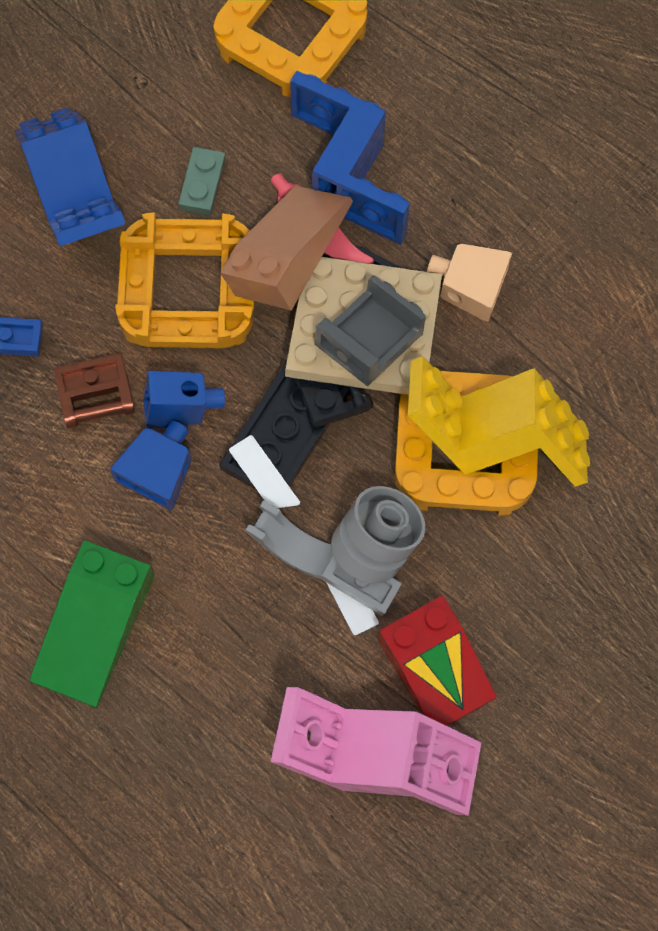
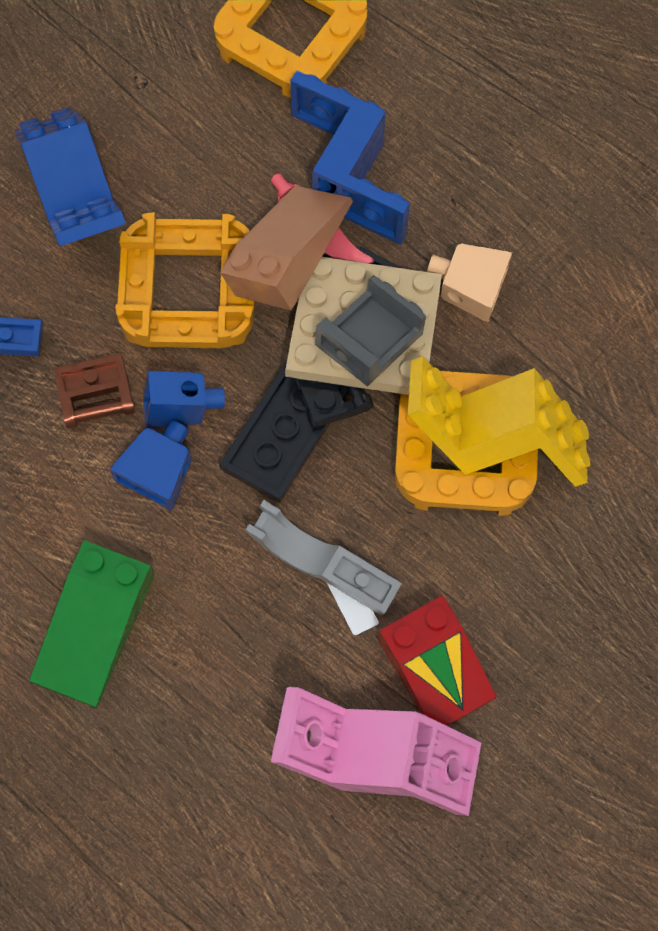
sand green plate [178,147,226,216] -> none
white sticker [229,435,300,508] -> none
light grey wheel [331,486,425,583] -> none

